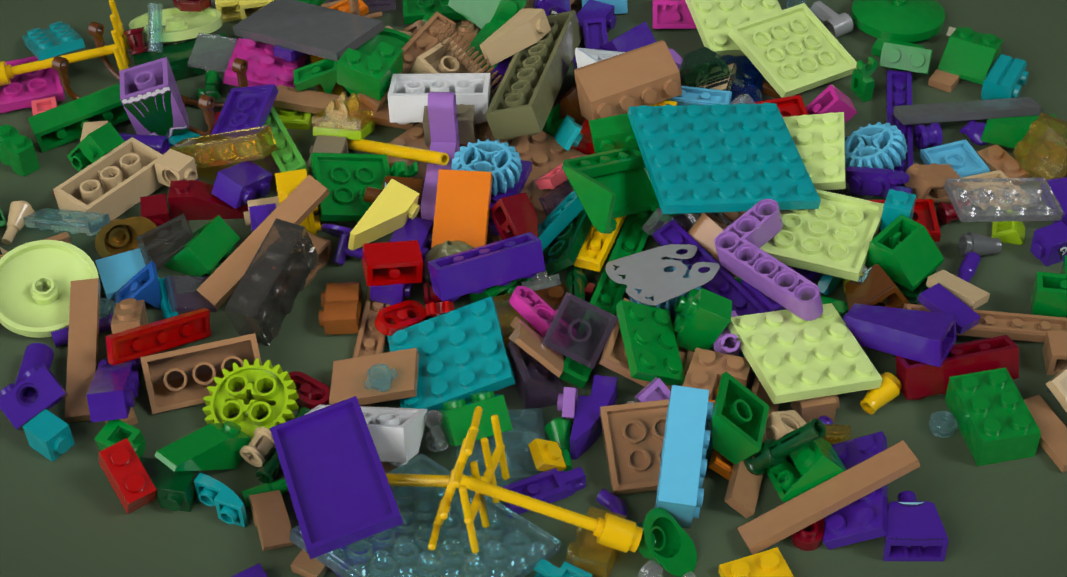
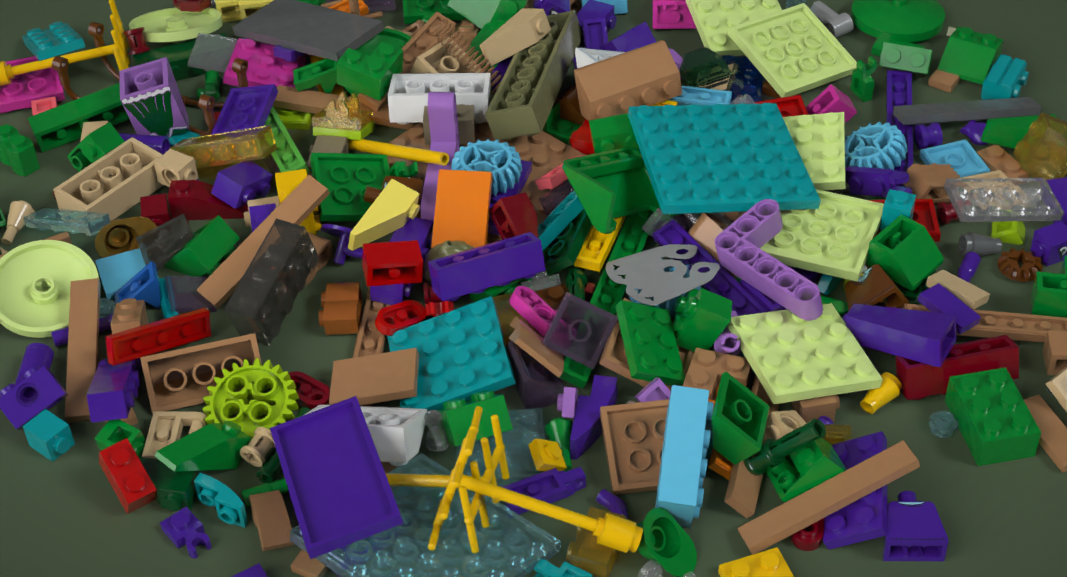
clear light blue pin [146,3,165,52] -> none
clear light blue plate [364,364,398,392] -> none
teal slope [554,114,584,151] -> none
none -> tan plate [142,411,207,459]
none -> dark purple plate [160,507,212,559]
none -> reddish brown gear [997,248,1043,282]

